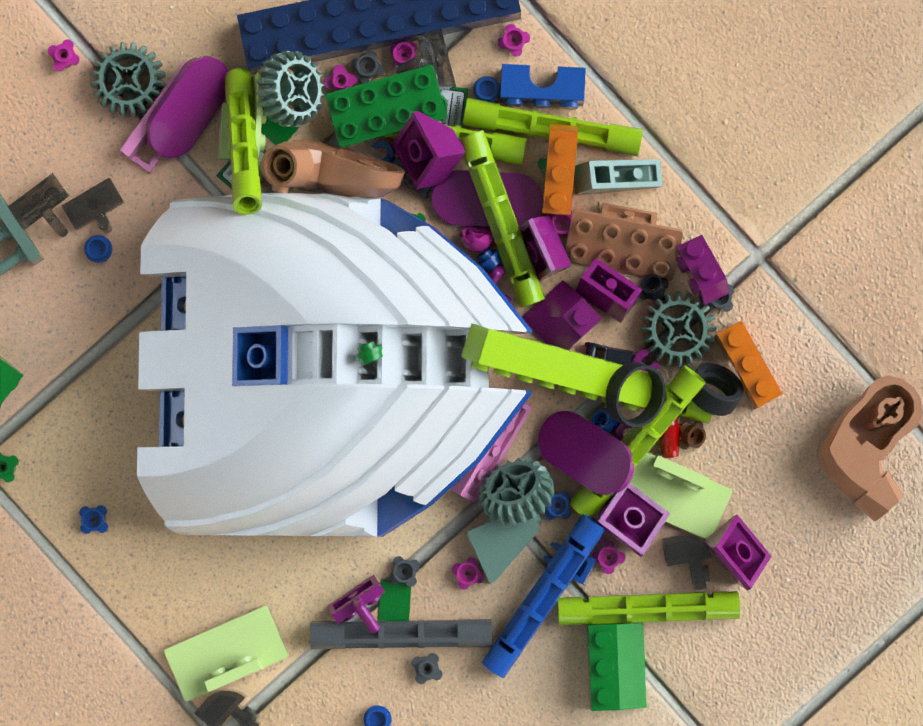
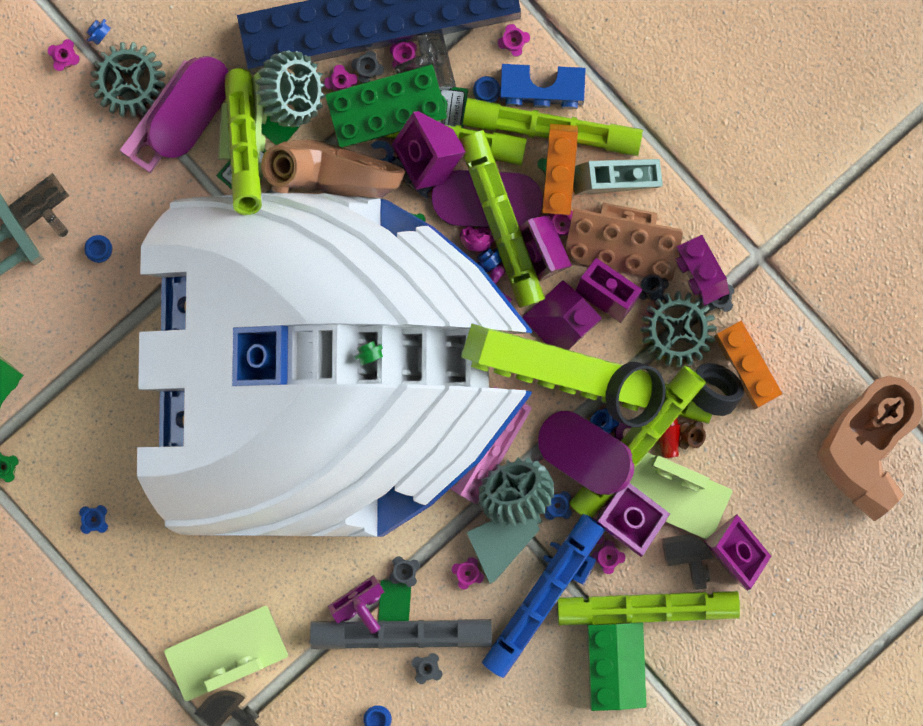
clear smoke plate [62,178,125,233] -> none
black piece [584,342,660,372] -> none
none -> blue plate [86,19,111,45]

